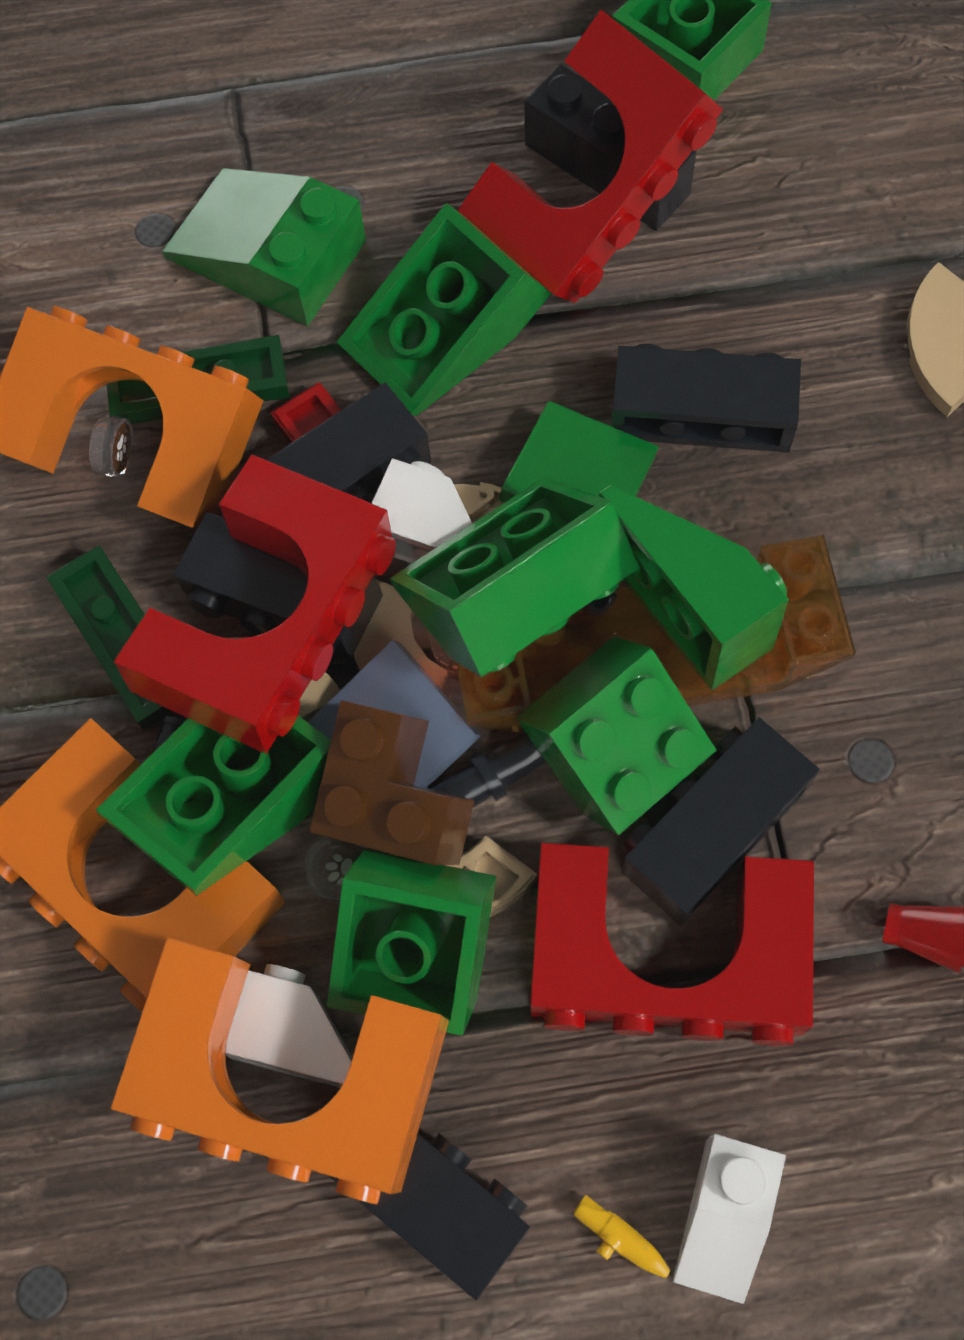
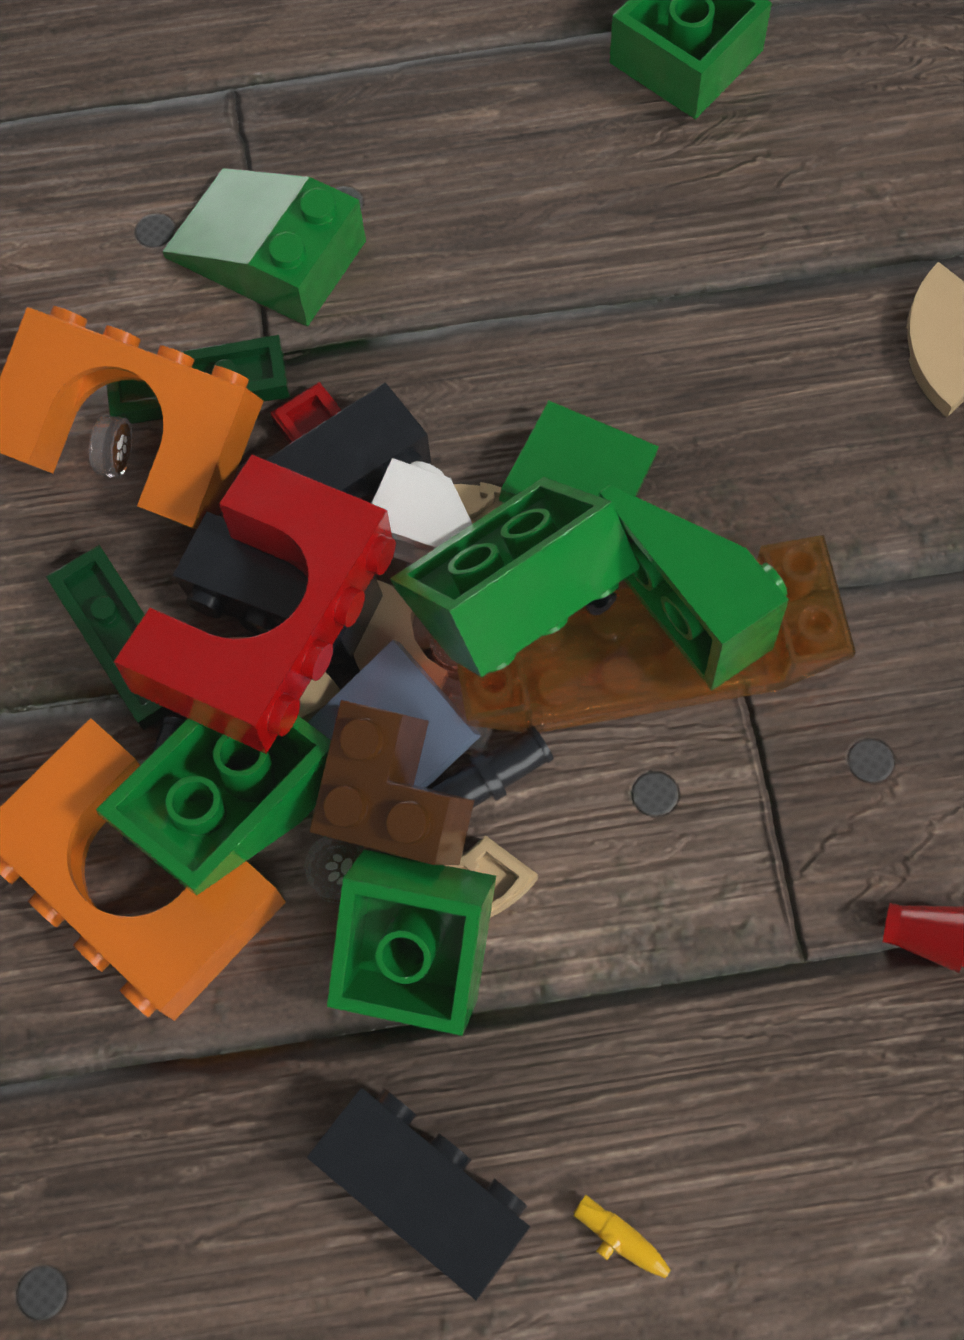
orange arch [111,937,449,1204] -> none
white slope [226,964,353,1088] -> none
green slope [337,202,552,417] -> none
red arch [457,10,724,304] -> none
green brick [516,636,717,835] -> none
black brick [524,64,697,231] -> none
red arch [530,843,814,1046] -> none
black brick [611,344,801,453] -> none
black brick [622,717,820,926] -> none
white slope [672,1134,786,1304] -> none

